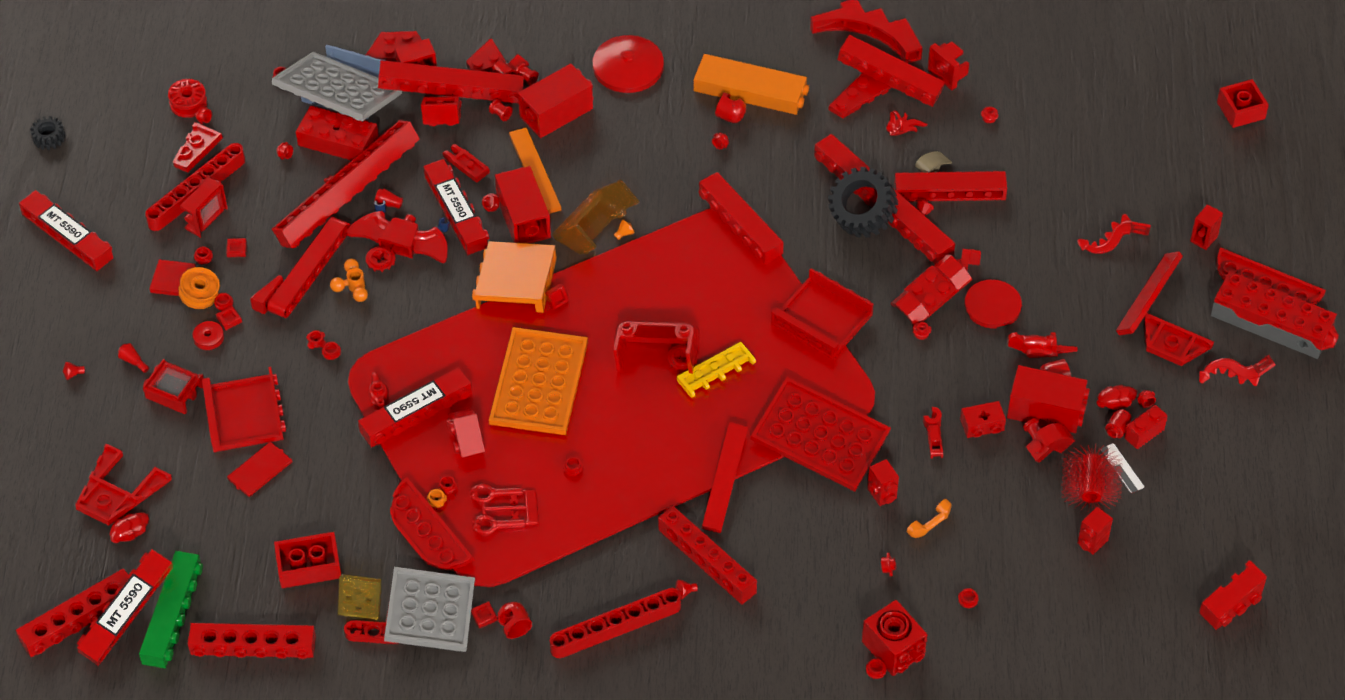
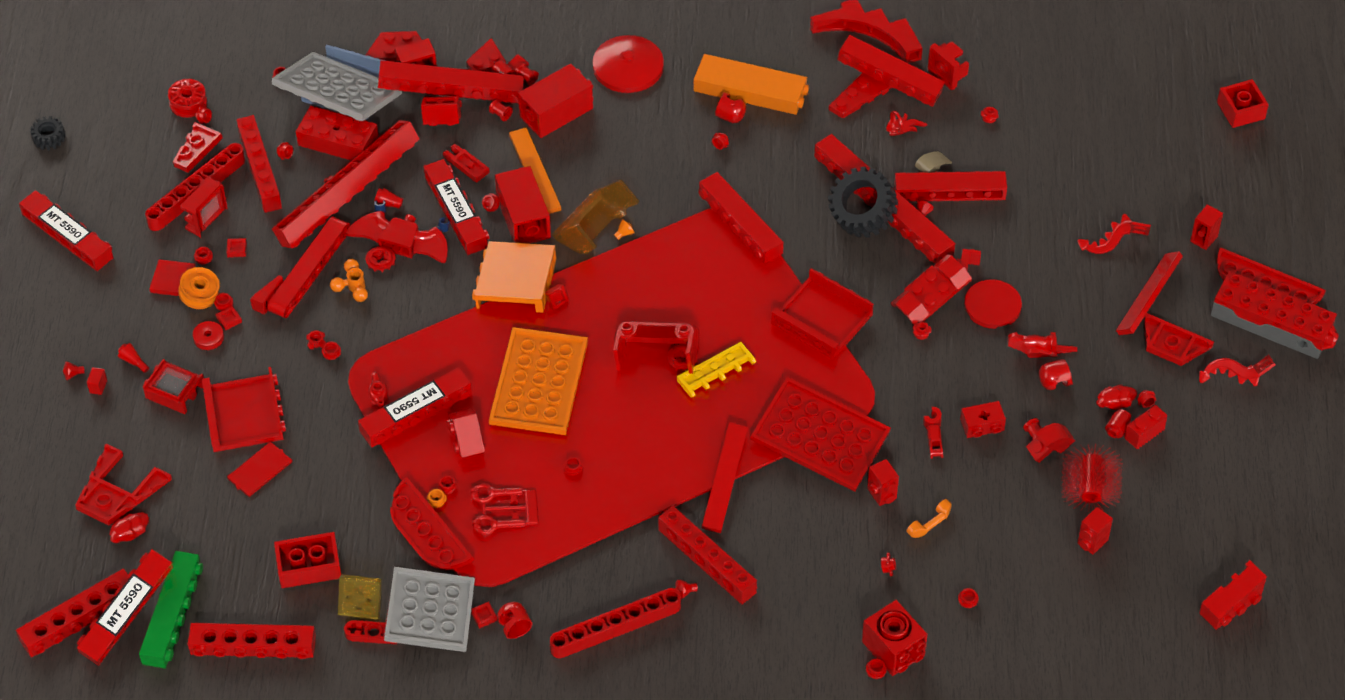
red brick [1007,365,1090,433] -> none
white sticker [1101,444,1144,493] -> none
none -> red piece [87,367,107,395]
none -> red brick [236,115,282,213]

